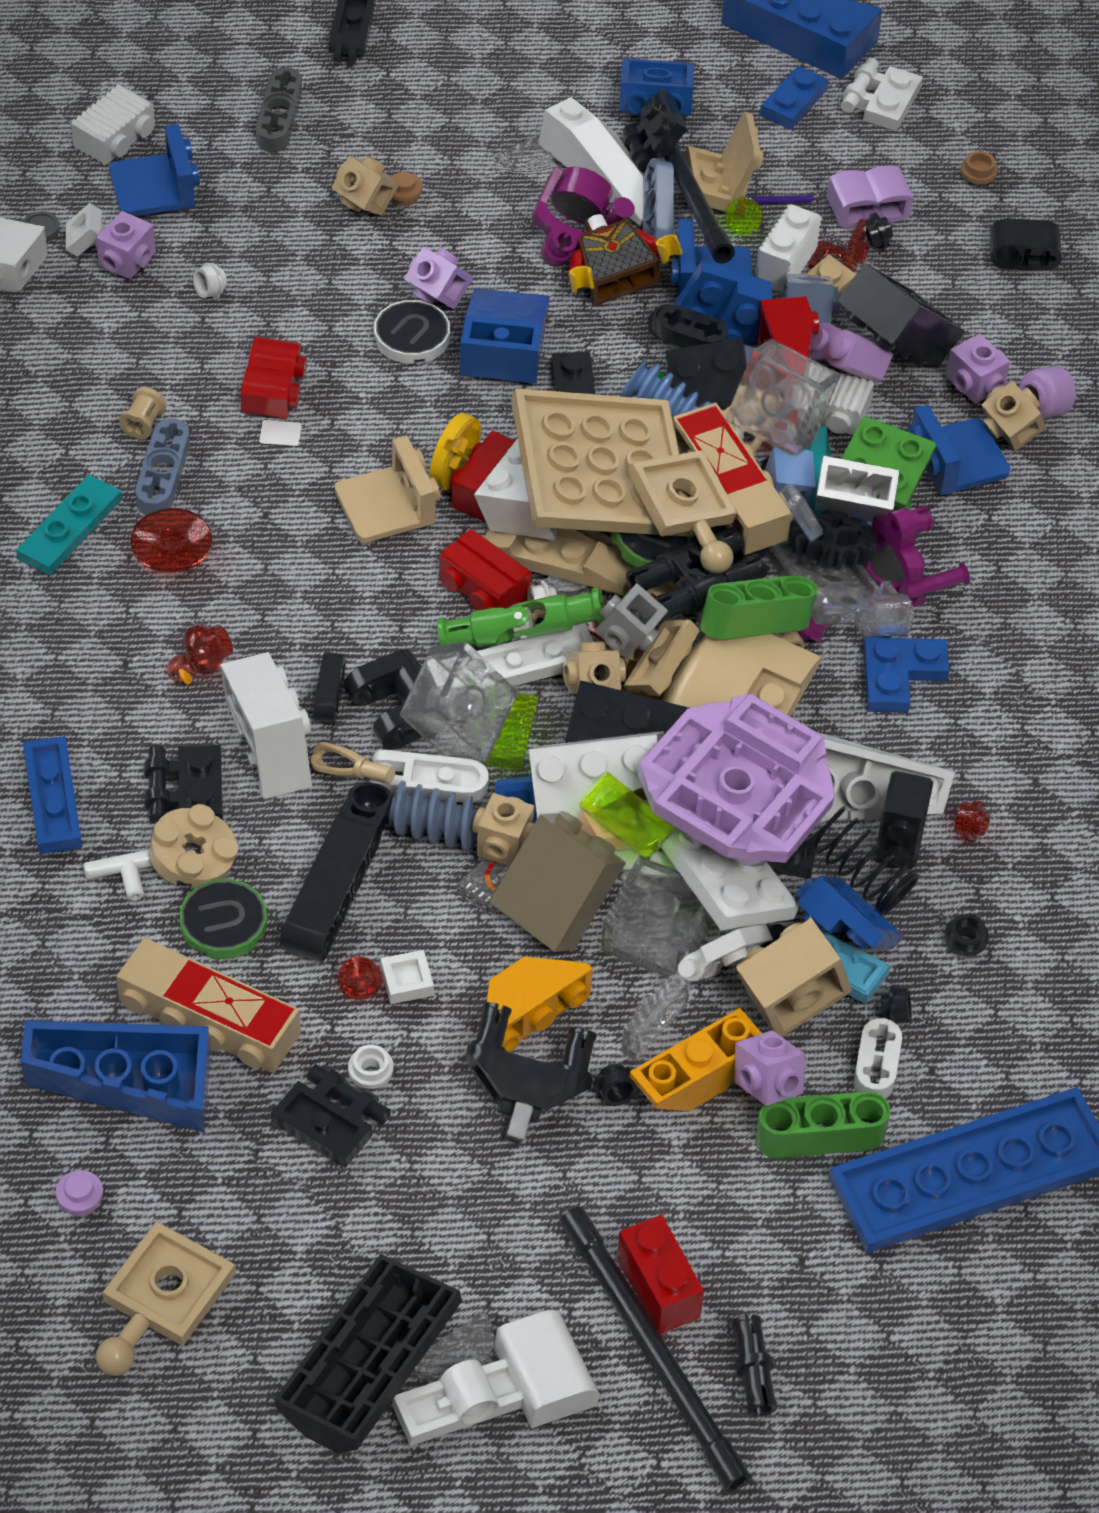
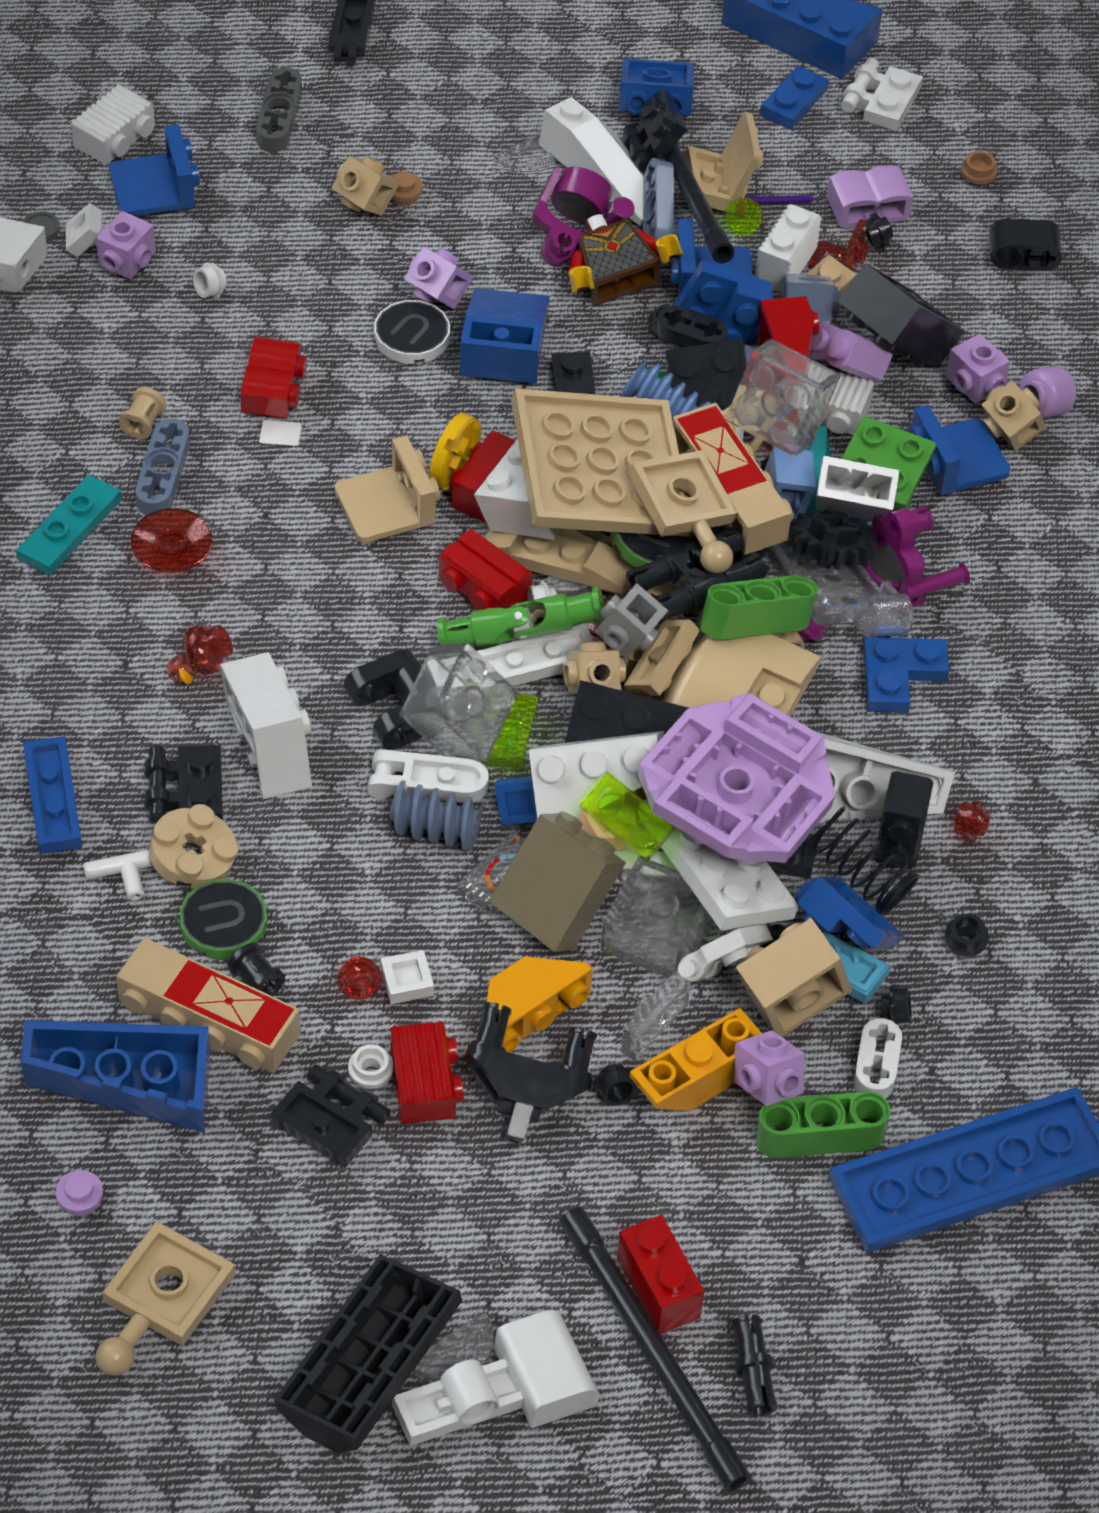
black piece [279,782,392,962] -> none
tan piece [311,742,395,784] -> none
black beam [313,652,346,724] -> none
tan brick [472,793,534,866] -> none
clear tile [779,483,823,542] -> none
none -> black bush [227,942,285,996]
none -> red brick [390,1020,464,1124]

